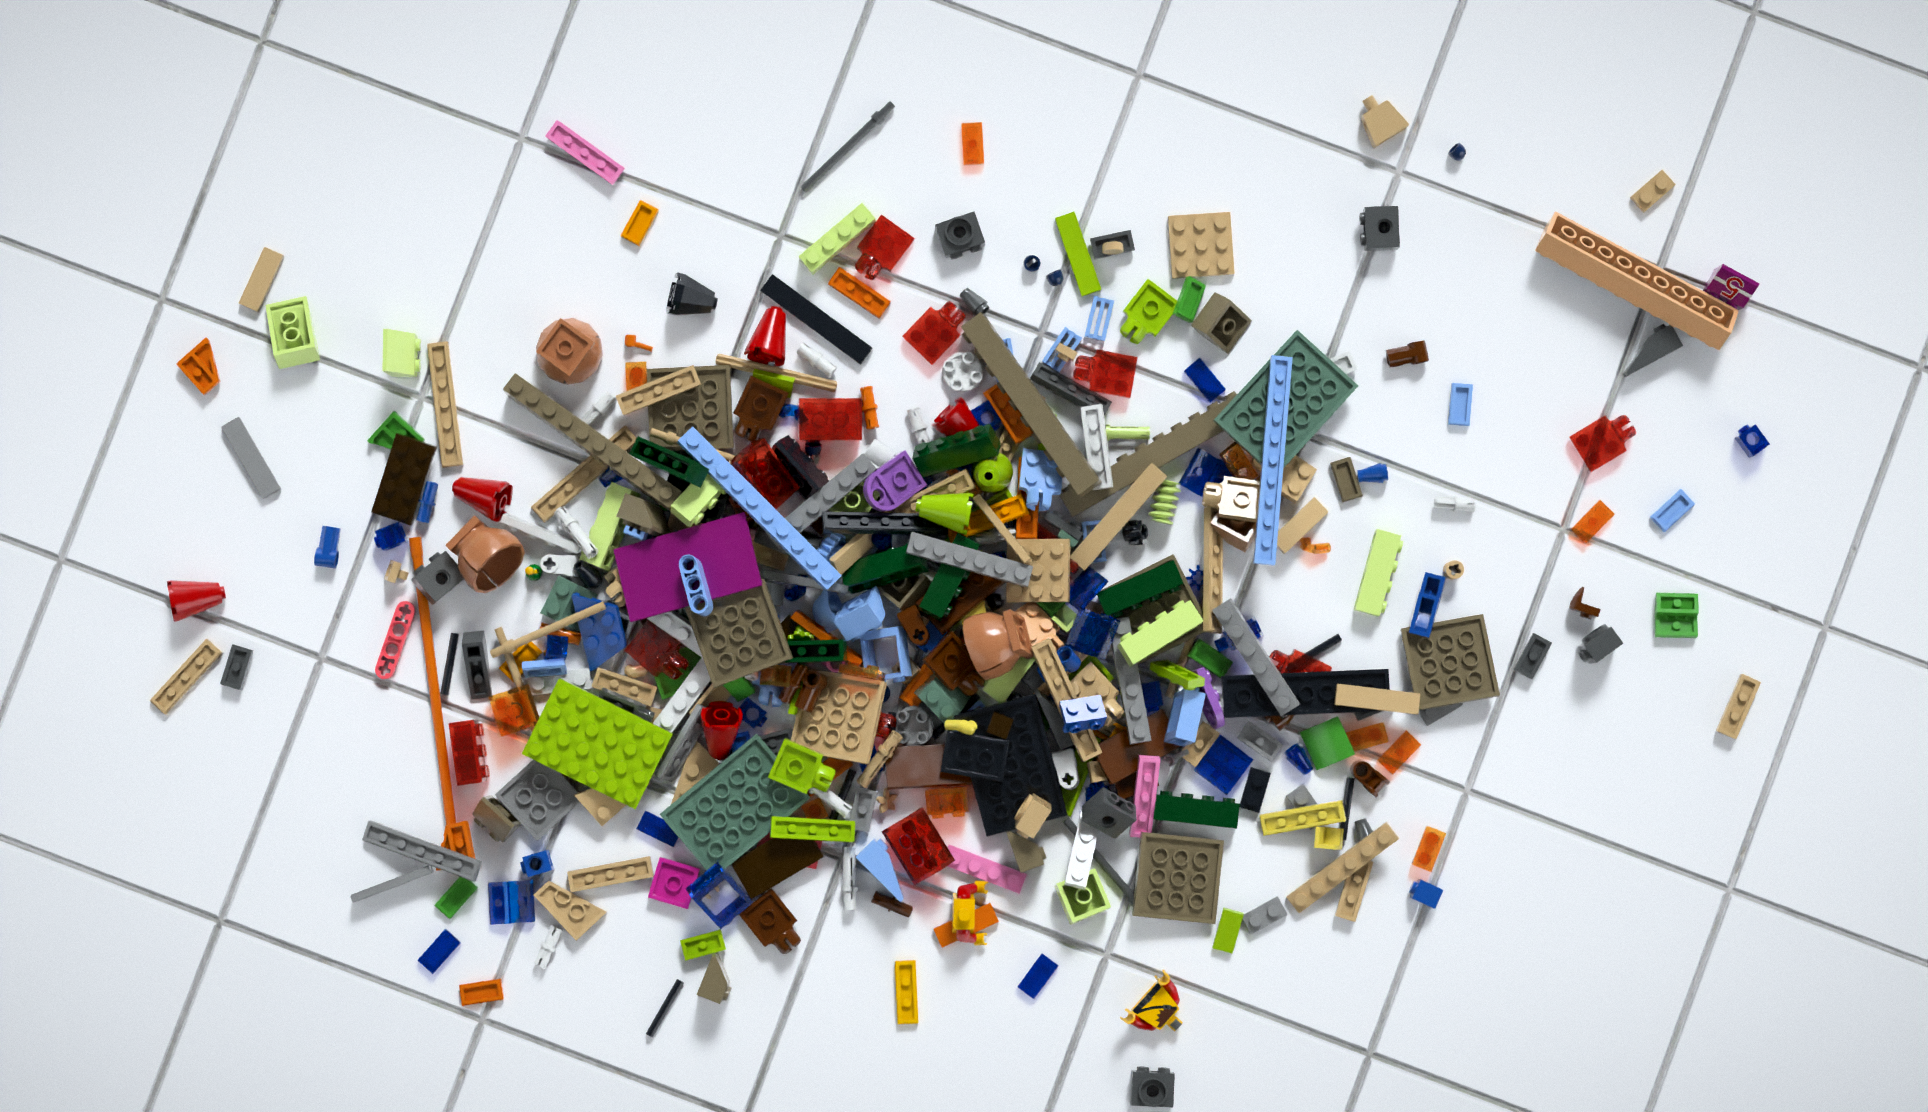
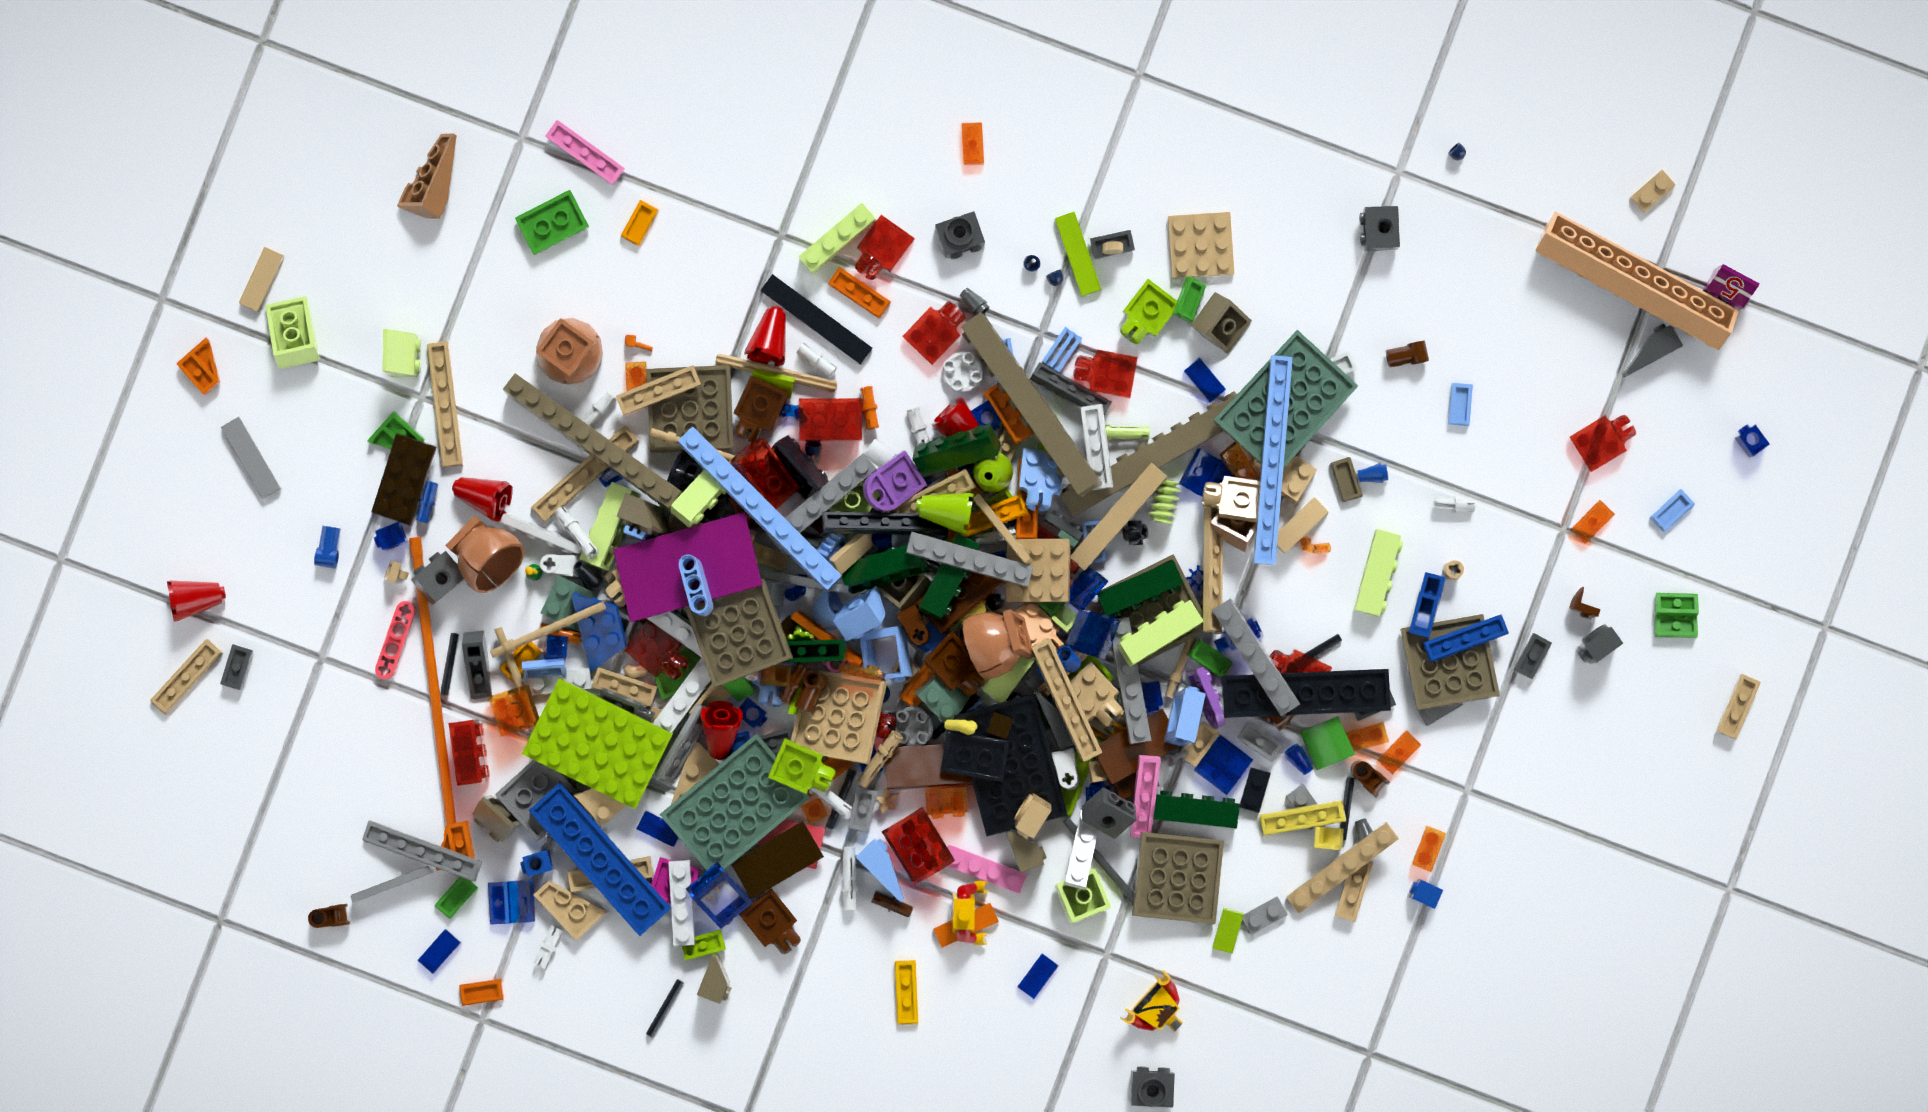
dark green brick [629,436,710,488] -> none
black cone [666,272,718,316] -> none
lime plate [770,816,855,843] -> none
dark grey bar [800,101,896,193] -> none
tan plate [1055,343,1078,363] -> none
bracket [1059,695,1107,733] -> none
light blue tile [1084,296,1114,341] -> none
lime plate [1149,659,1205,690] -> none
tan tile [1334,684,1420,715] -> none
tan torso [1361,95,1409,149] -> none
none -> reddish brown piece [308,903,350,928]
none -> medium nougat wedge [397,133,457,219]
none -> bright green plate [515,189,590,256]
none -> blue plate [528,782,672,936]
none -> white plate [669,860,695,946]
none -> blue tile [1423,614,1509,663]

